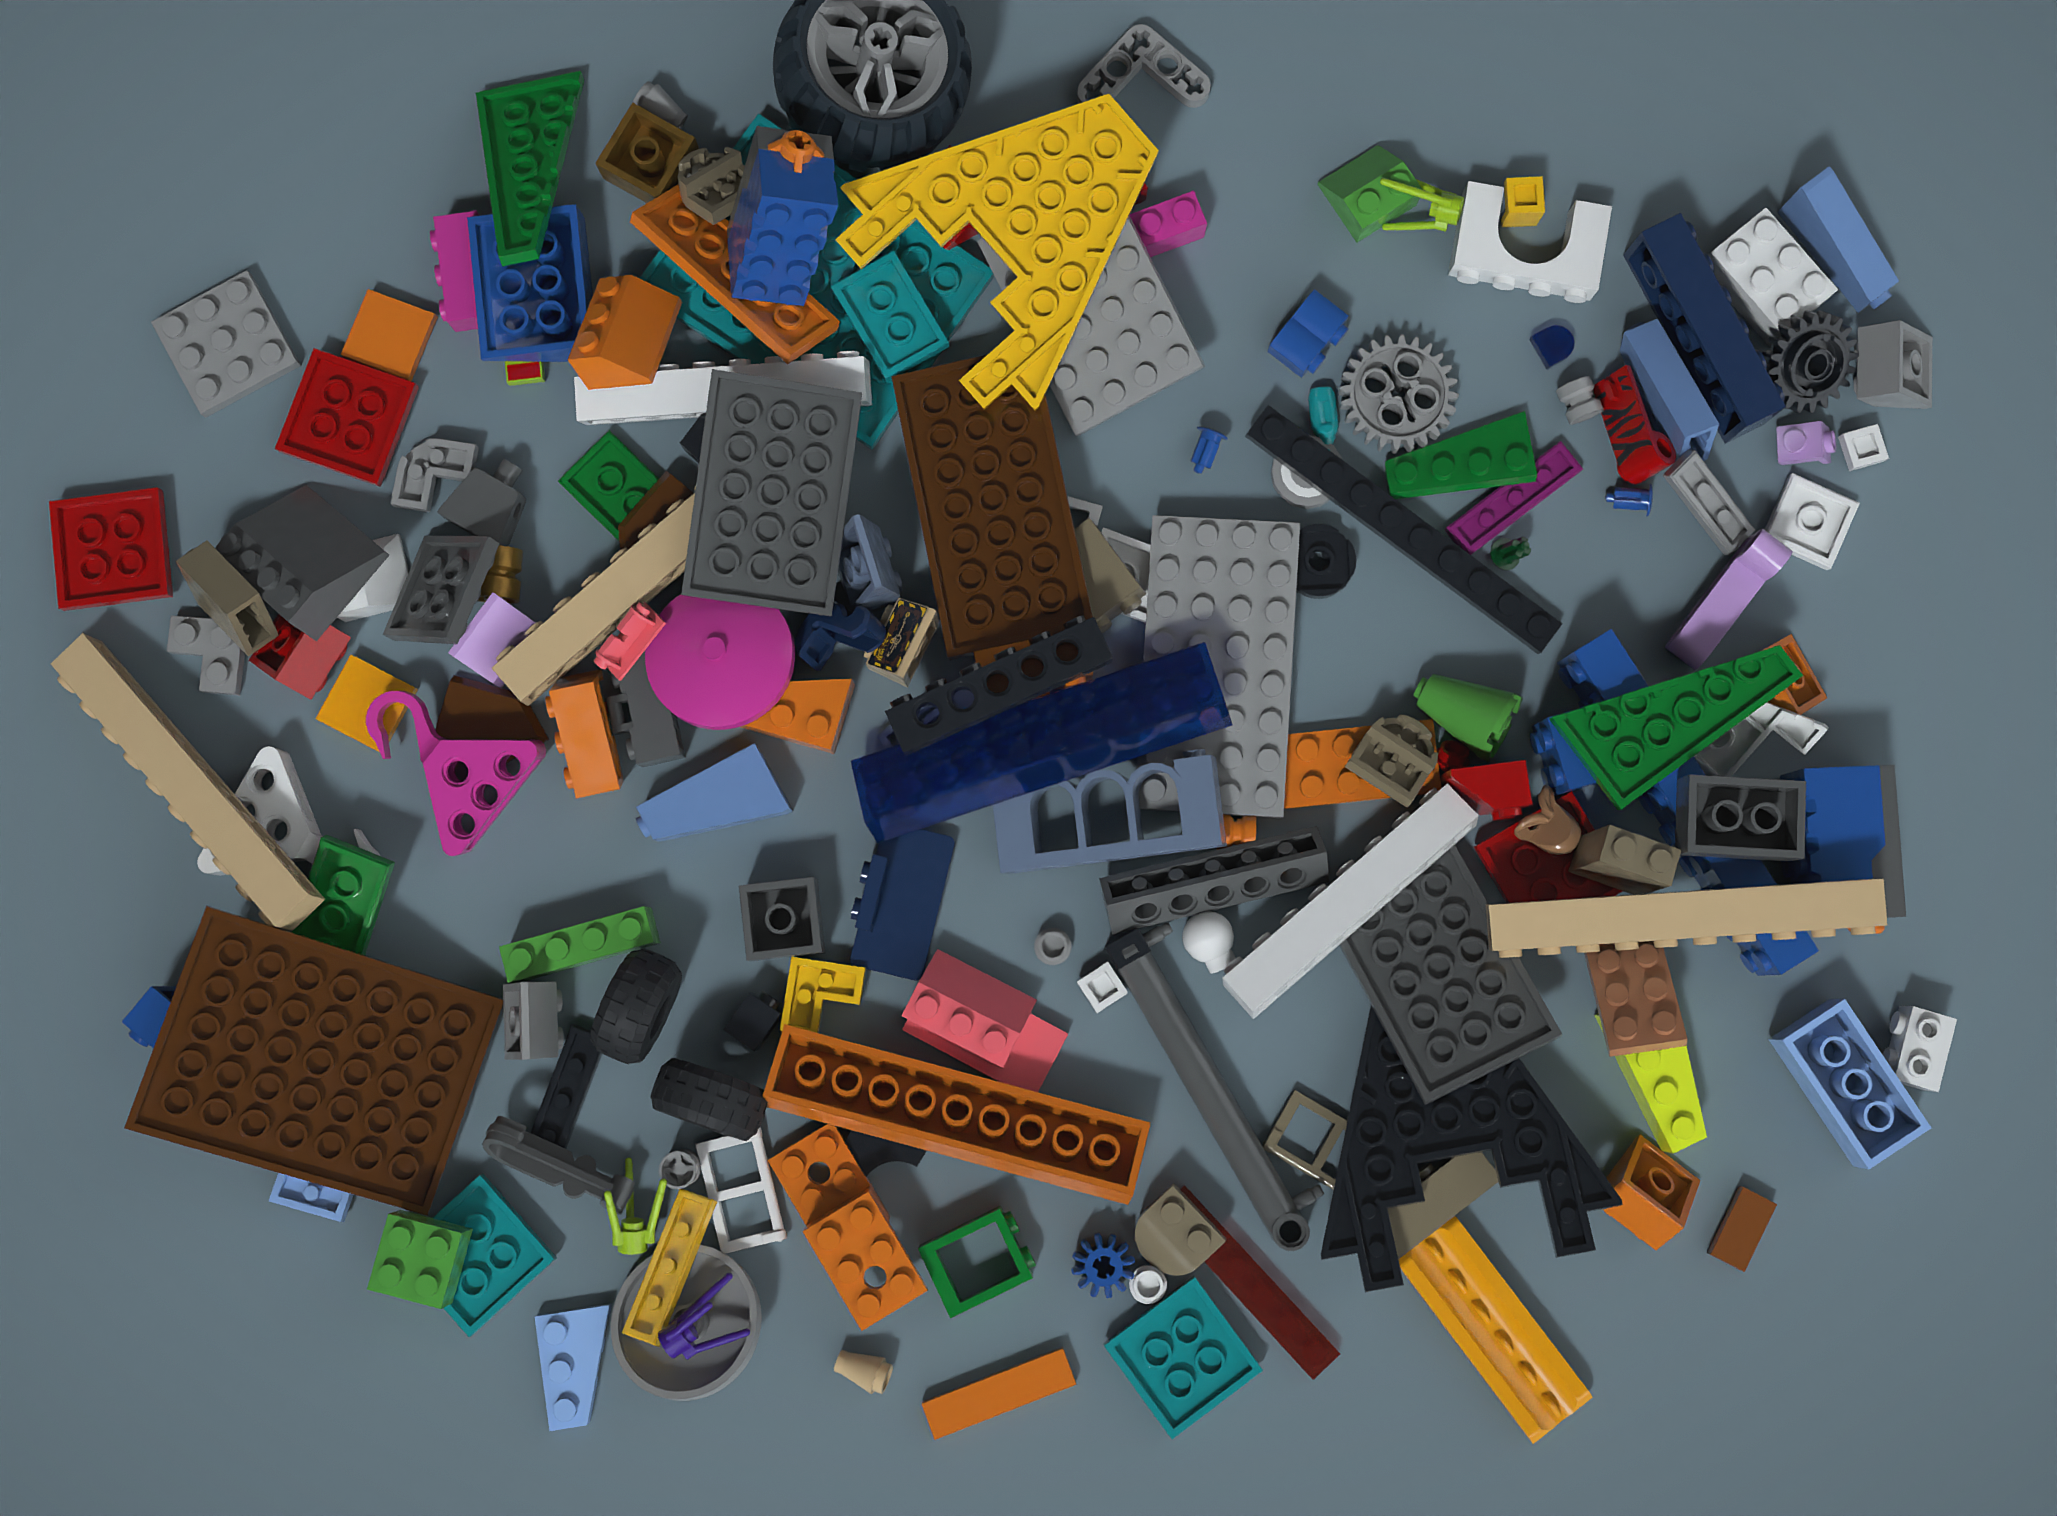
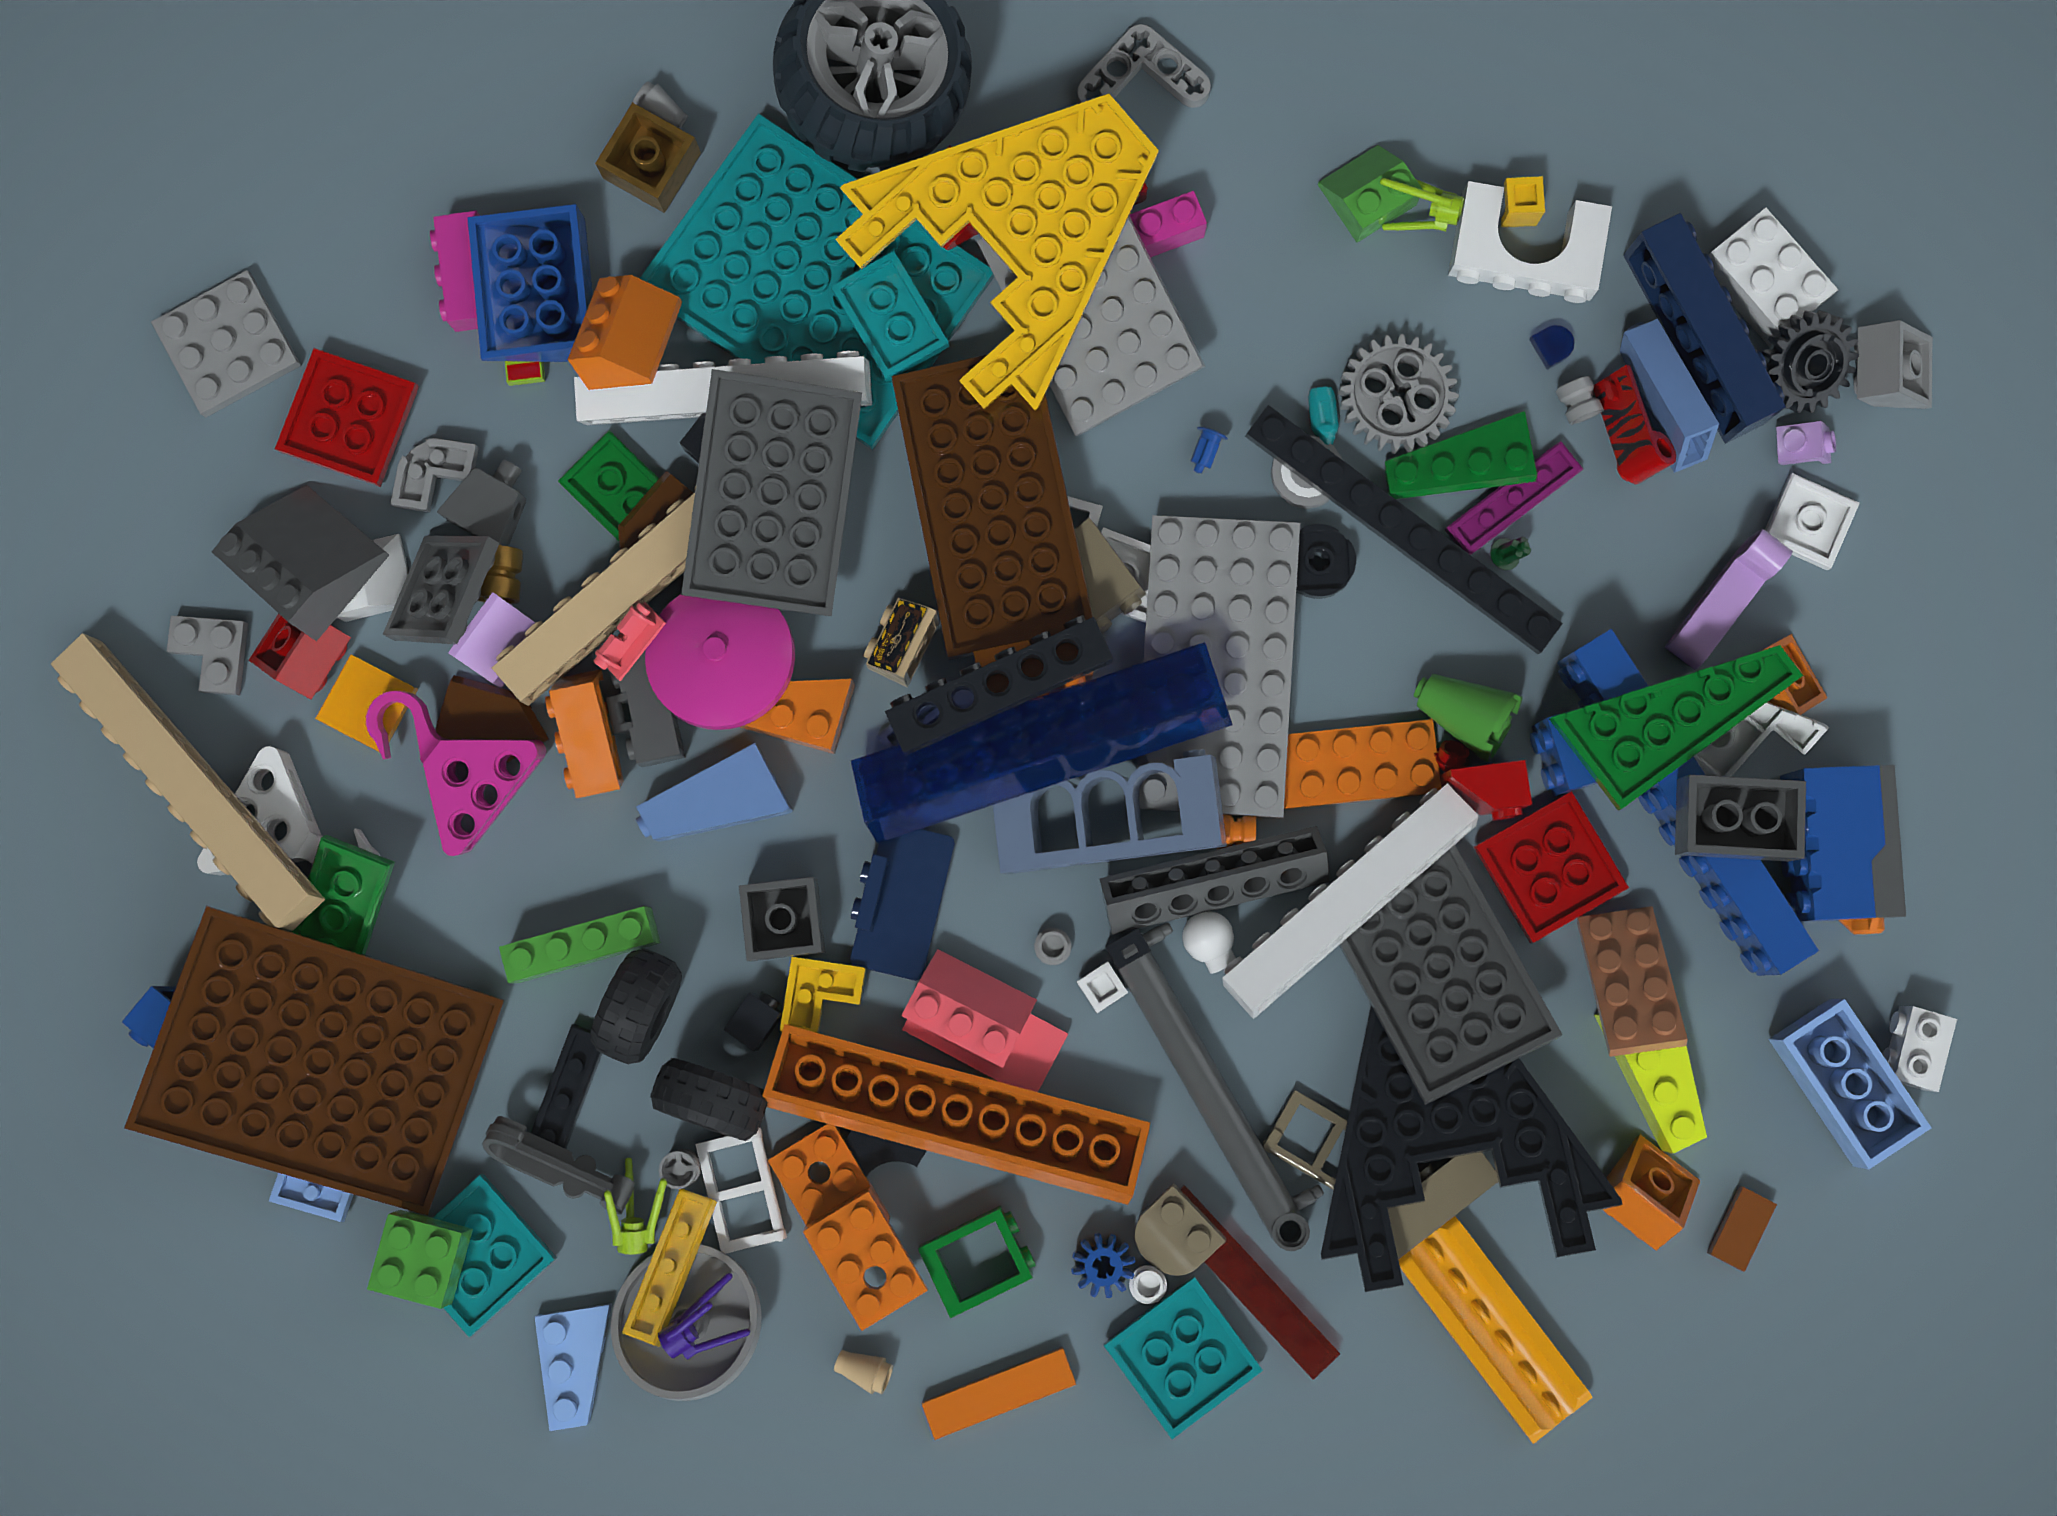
red plate [49,487,173,611] -> none
dark tan brick [176,540,279,657] -> none
orange tile [341,289,438,381] -> none
green wing [475,71,584,267] -> none
light grey slope [503,982,563,1060] -> none
orange plate [630,184,840,364] -> none
dark tan slope [678,147,745,225] -> none
blue piece [727,126,838,306] -> none
dark blue animal [794,602,886,671] -> none
sand blue slope [838,514,902,613] -> none
blue brick [1267,289,1349,378] -> none
dark tan slope [1344,715,1438,808] -> none
tan brick [1485,879,1888,958] -> none
medium nougat piece [1514,784,1581,855] -> none
dark tan brick [1568,825,1681,895] -> none
blue piece [1605,484,1653,516] -> none
light grey tile [1663,450,1755,556] -> none
medium blue slope [1778,166,1899,313] -> none
white plate [1838,424,1889,471] -> none

